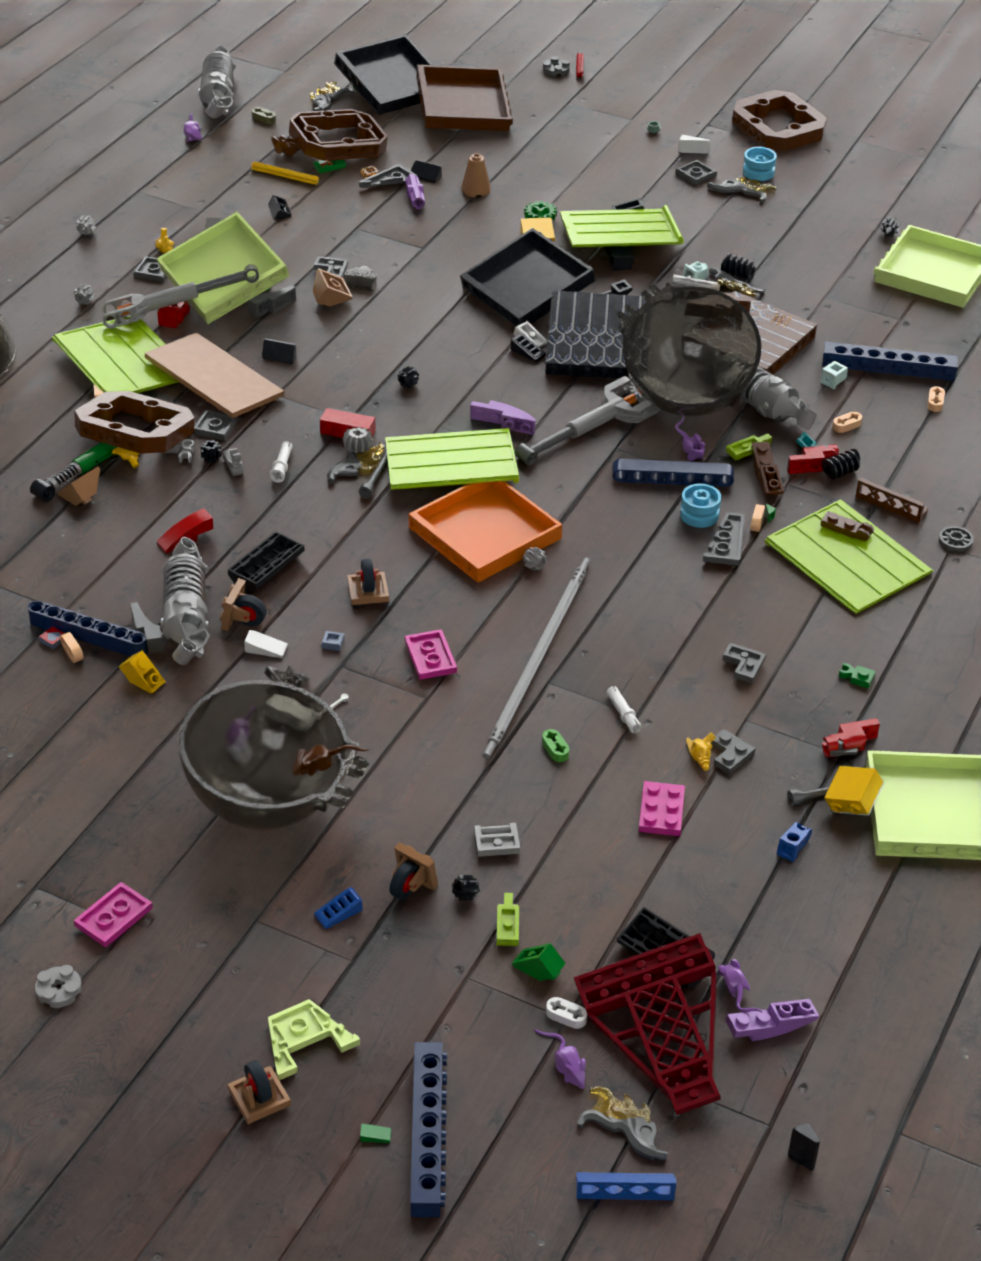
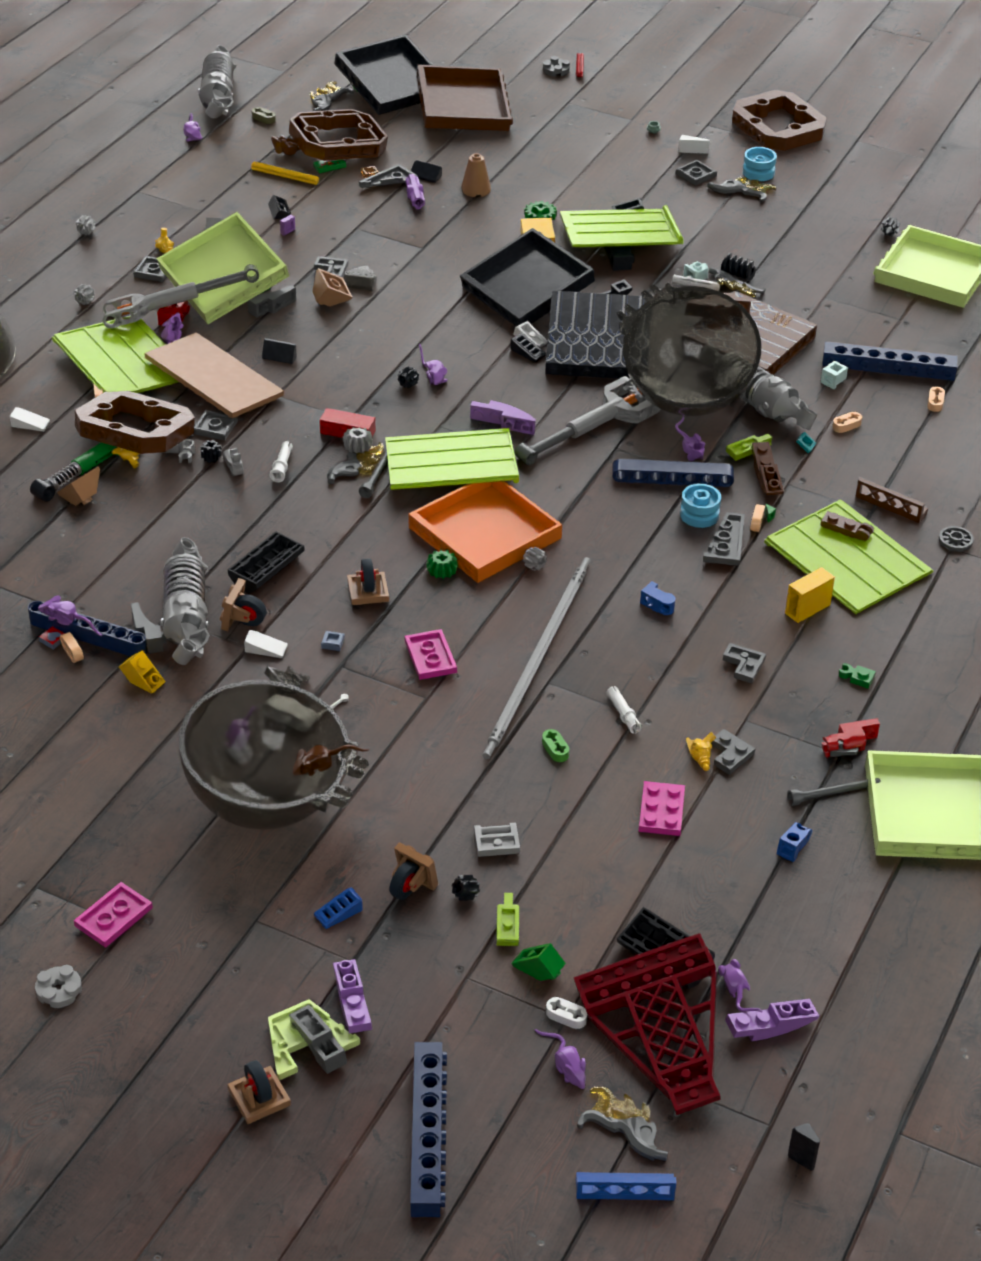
red slope [157,508,214,553] -> none
piece [360,1124,391,1143] -> none
red plate [787,444,839,474] -> none
black piece [821,449,860,479] -> none
yellow piece [824,766,884,816] -> none
none -> white slope [10,407,50,432]
none -> medium lavender animal [38,595,102,636]
none -> medium lavender animal [161,313,184,344]
none -> medium lavender tile [280,215,295,236]
none -> dark grey slope [289,1004,347,1074]
none -> medium lavender slope [333,959,372,1034]
none -> medium lavender animal [419,343,447,385]
none -> green gear [426,550,458,579]
none -> blue leg [640,581,675,615]
none -> yellow brick [785,567,835,623]

